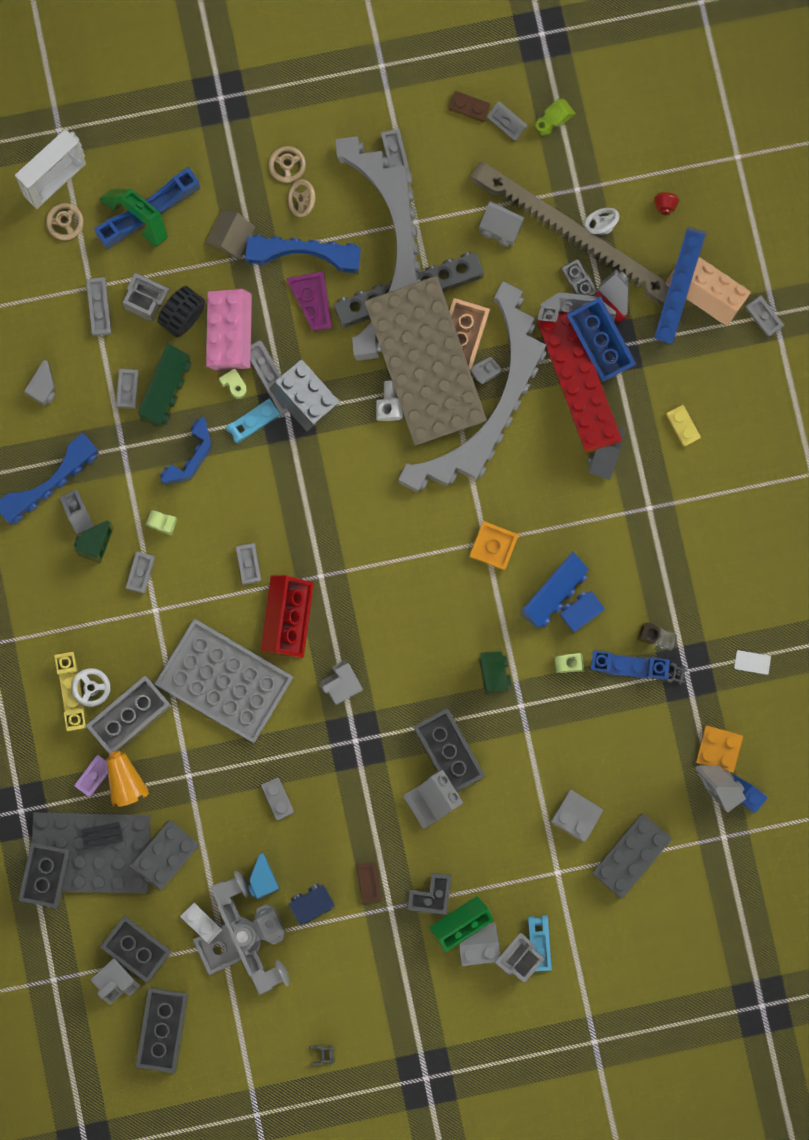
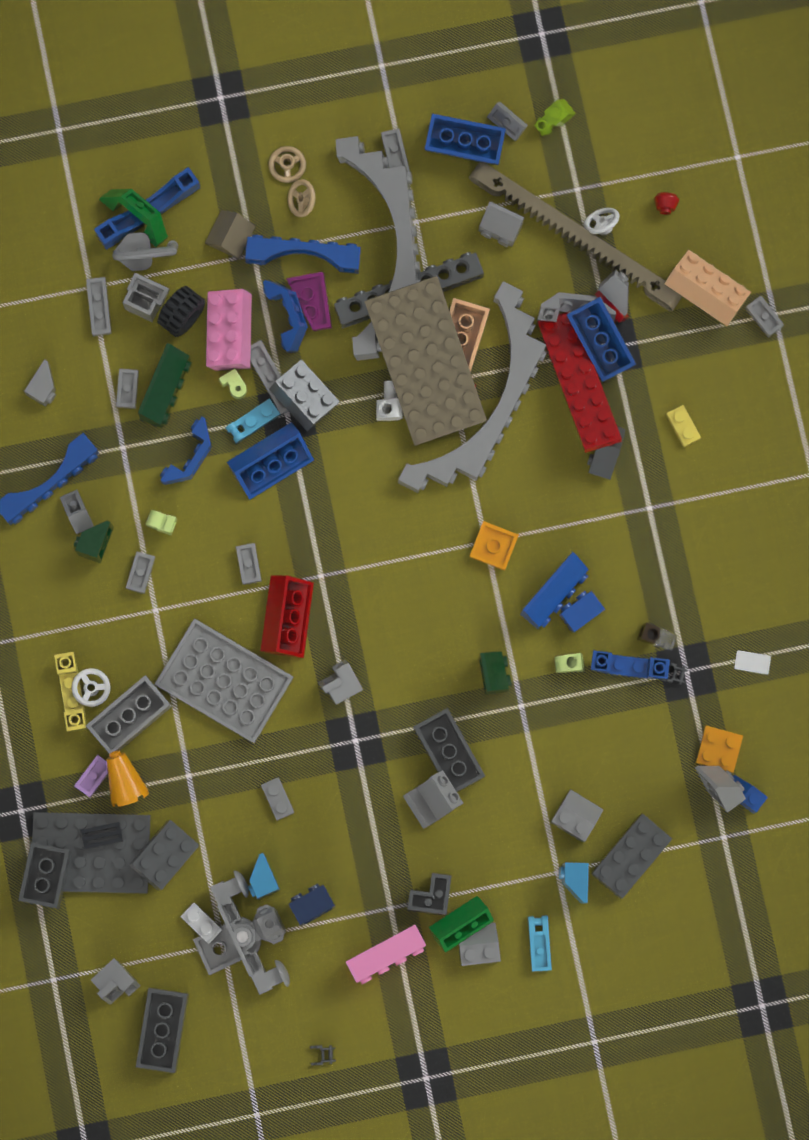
white window [15,129,86,209] -> none
tan piece [46,203,84,240] -> none
dark grey brick [101,916,173,983] -> none
reddish brown tile [356,862,382,903] -> none
reddish brown plate [449,91,490,122] -> none
light grey plate [470,357,503,384] -> none
light grey plate [495,932,545,983] -> none
light grey slope [561,259,597,296] -> none
blue arch [654,227,707,344] -> none
none -> light grey piece [112,232,178,271]
none -> blue slope [227,422,314,500]
none -> blue slope [263,280,308,353]
none -> bright pink brick [346,925,426,984]
none -> blue slope [425,114,506,165]
none -> dark azure slope [558,862,589,904]

